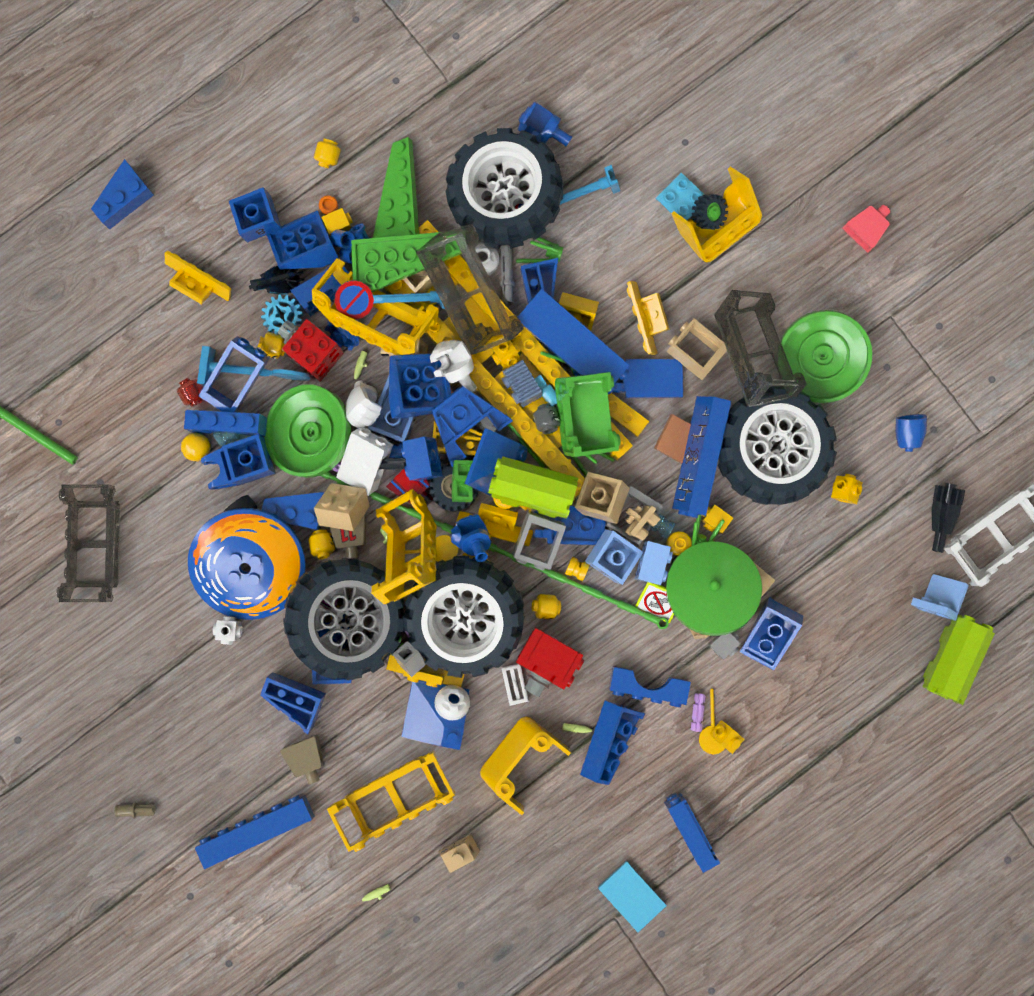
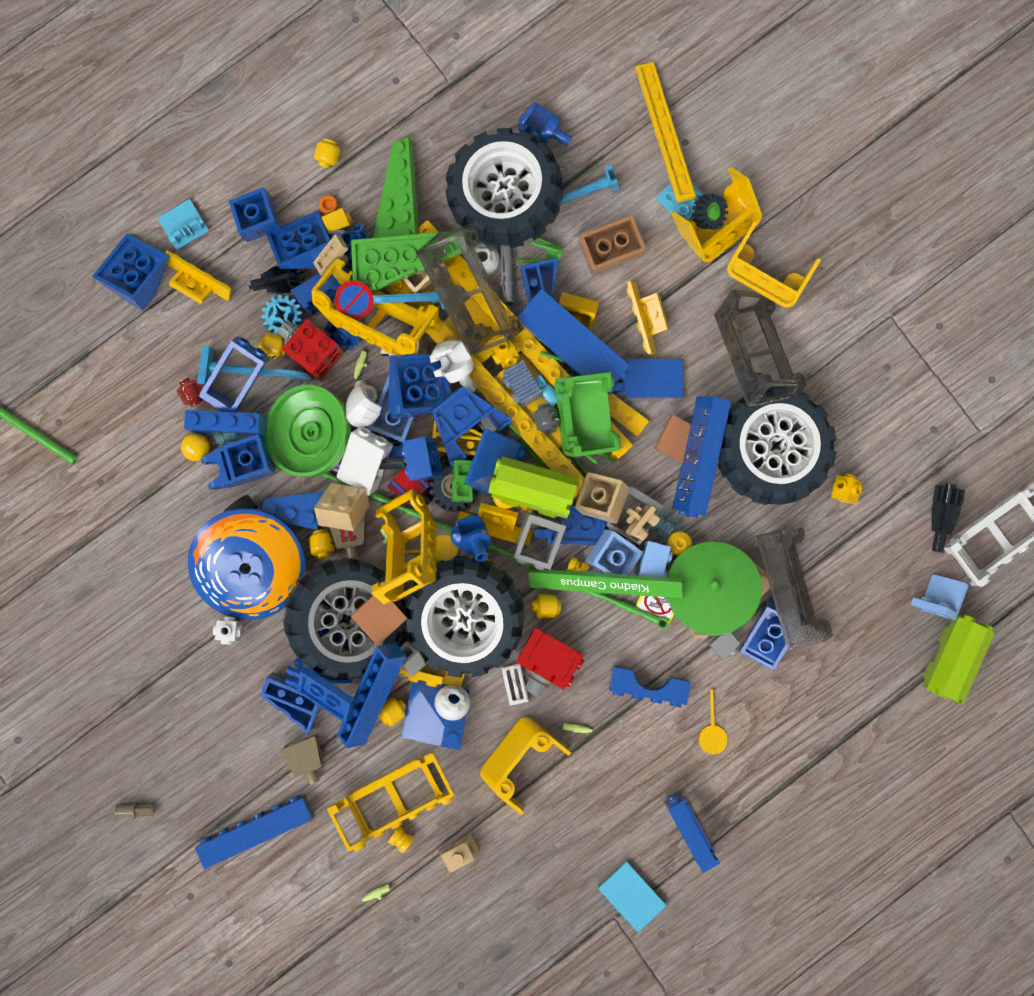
clear smoke windscreen [56,484,120,602] -> none
blue wedge [91,159,154,229] -> none
blue wedge [580,701,645,785] -> none
tan window [667,319,729,380] -> none
lavender axle [691,693,706,732] -> none
bright green plant [692,515,725,546] -> none
yellow brick [701,504,733,534] -> none
yellow bracket [710,720,745,754] -> none
bright green container [777,310,872,403] -> none
coral torso [842,205,890,253] -> none
blue helmet [895,414,927,452] -> none
none -> blue slope [92,234,170,311]
none -> medium azure hinge [157,199,209,250]
none -> blue tile [285,658,355,723]
none -> tan tile [313,234,348,276]
none -> blue brick [337,643,406,748]
none -> nougat tile [350,595,407,646]
none -> yellow head [378,697,407,726]
none -> yellow wheel [387,826,414,854]
none -> bright green tile [528,568,684,599]
none -> medium nougat brick [578,215,646,276]
none -> yellow tile [635,62,696,203]
none -> yellow windscreen [727,221,821,308]
none -> clear smoke windscreen [756,523,833,650]

